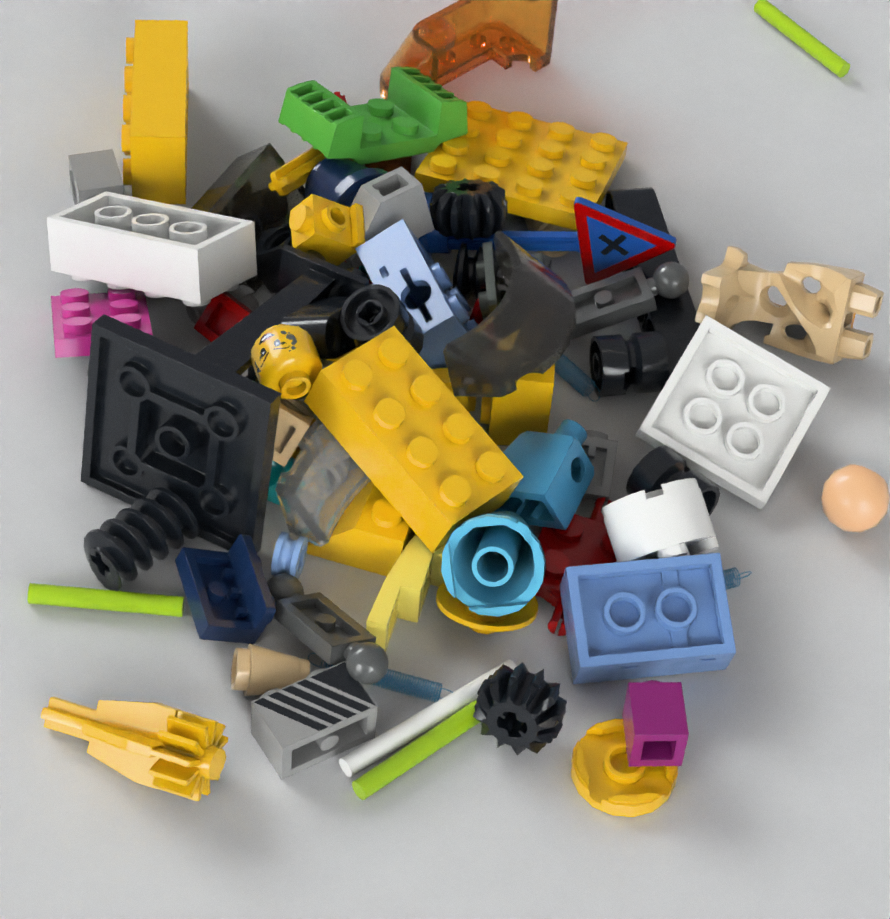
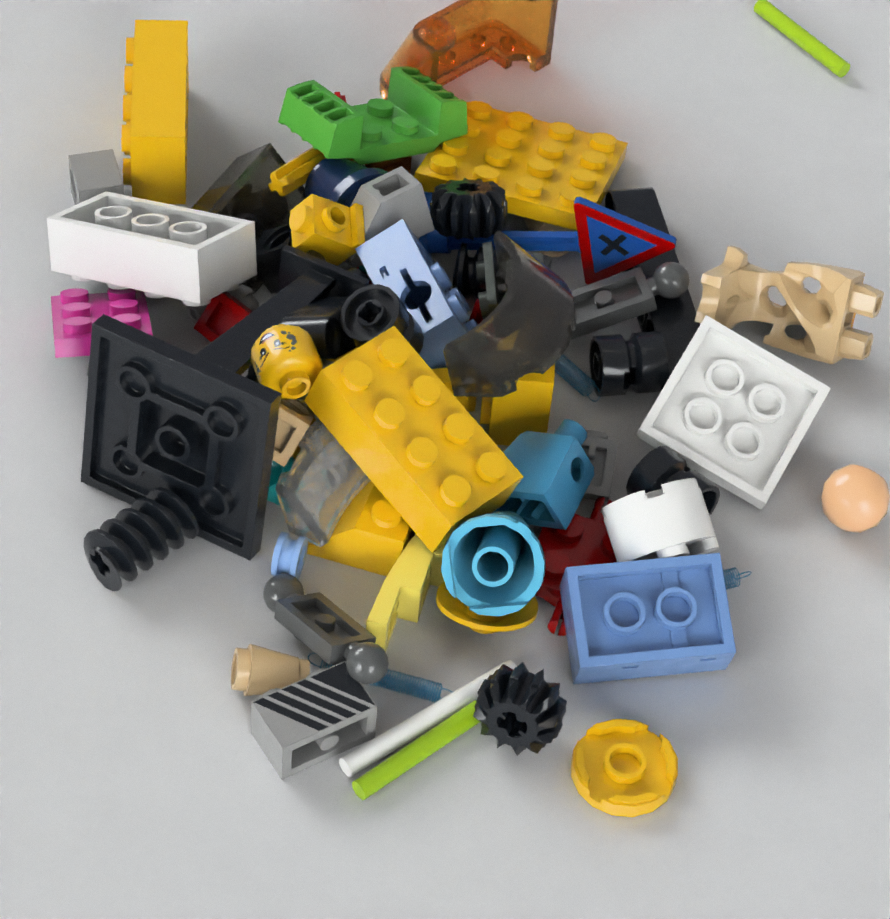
lime bar [27,583,185,617] -> none
yellow piece [41,696,228,801] -> none
dark blue bracket [175,534,276,644] -> none
magenta brick [622,680,689,767] -> none

